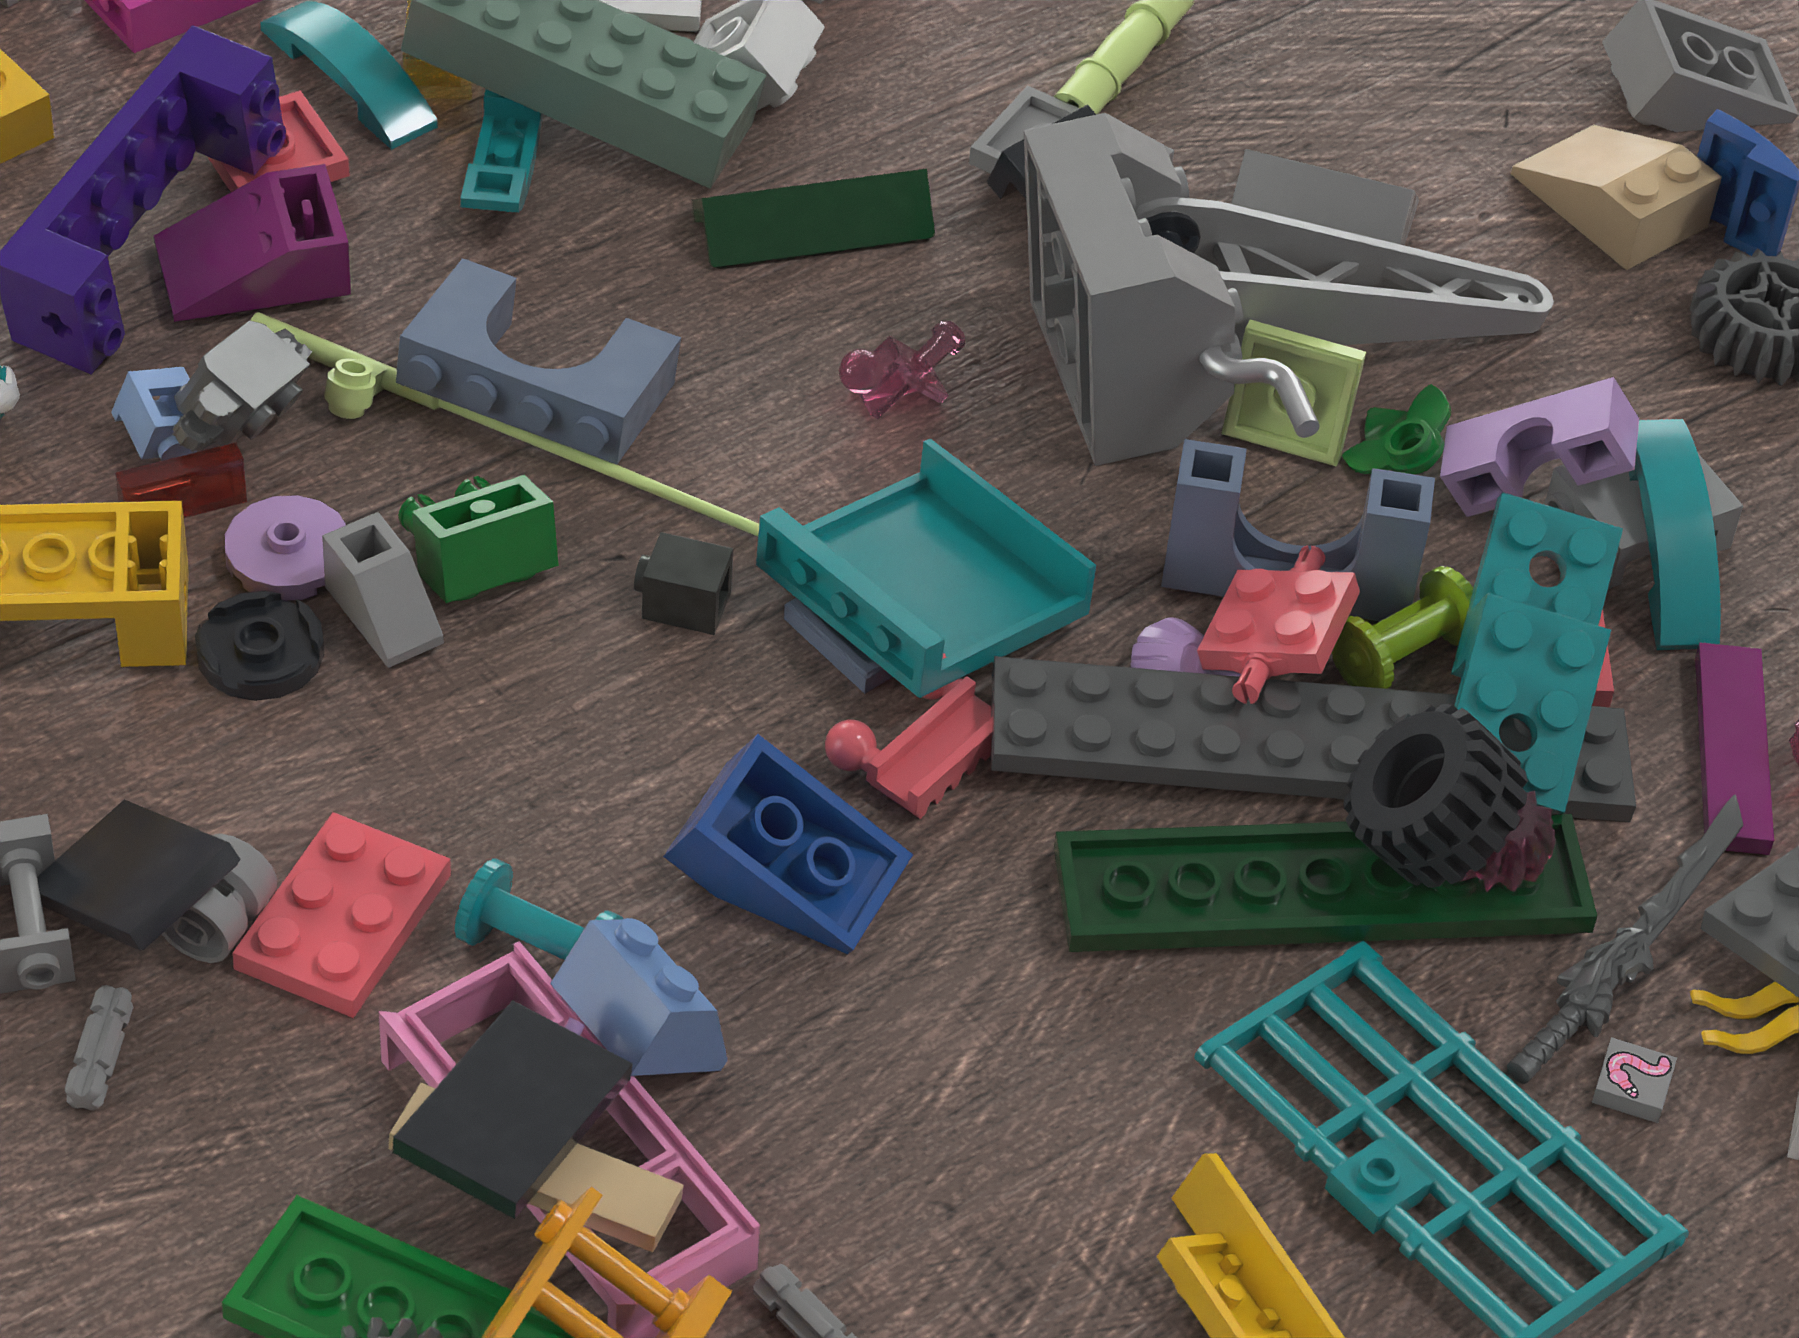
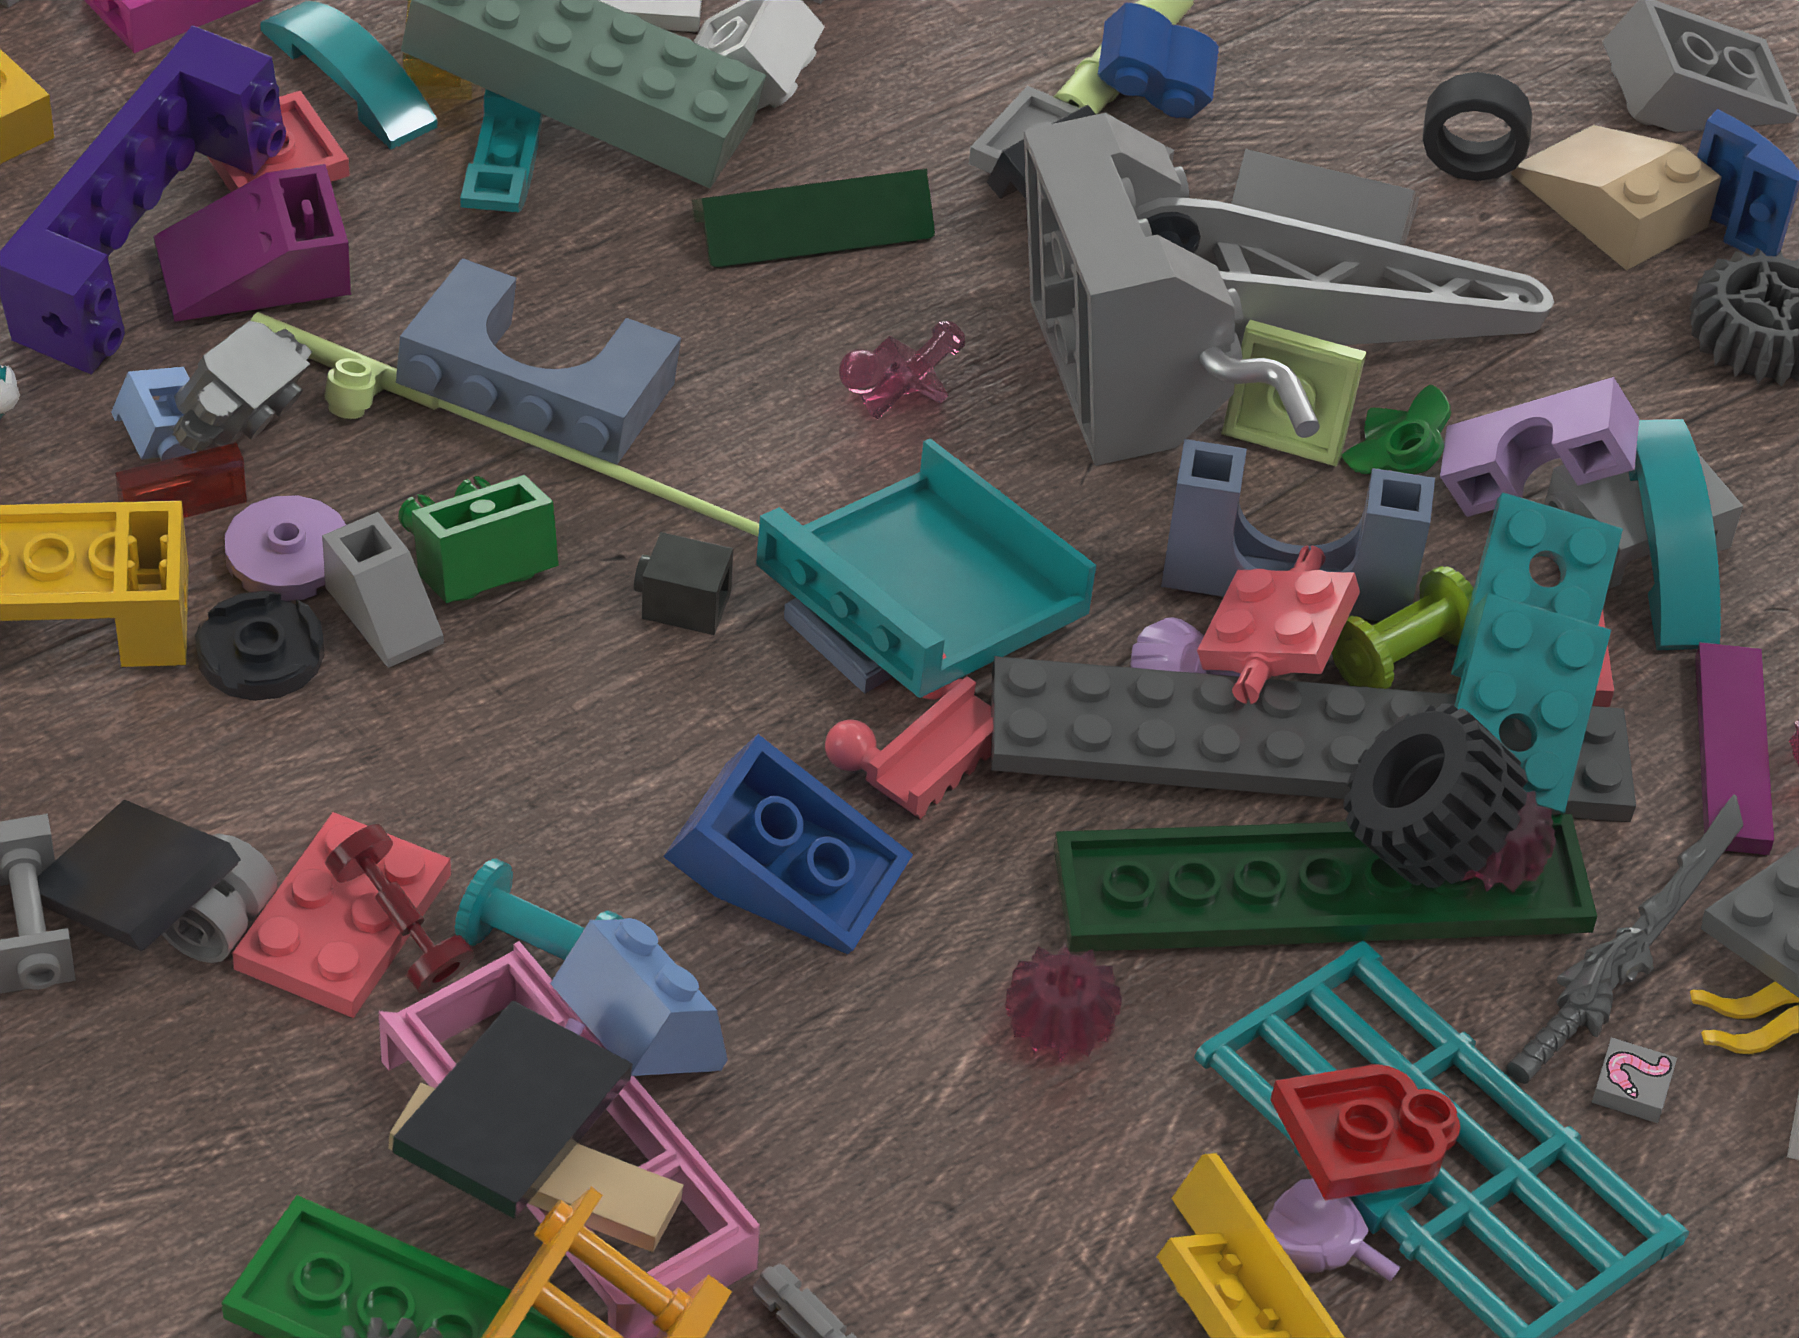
light grey axle [64,985,133,1111] -> none
none -> dark red wheel [325,824,475,994]
none -> clear pink gear [1005,942,1122,1061]
none -> blue brick [1098,2,1219,119]
none -> lavender piece [1266,1178,1400,1281]
none -> red plate [1270,1065,1460,1201]
none -> black tyre [1422,72,1533,181]

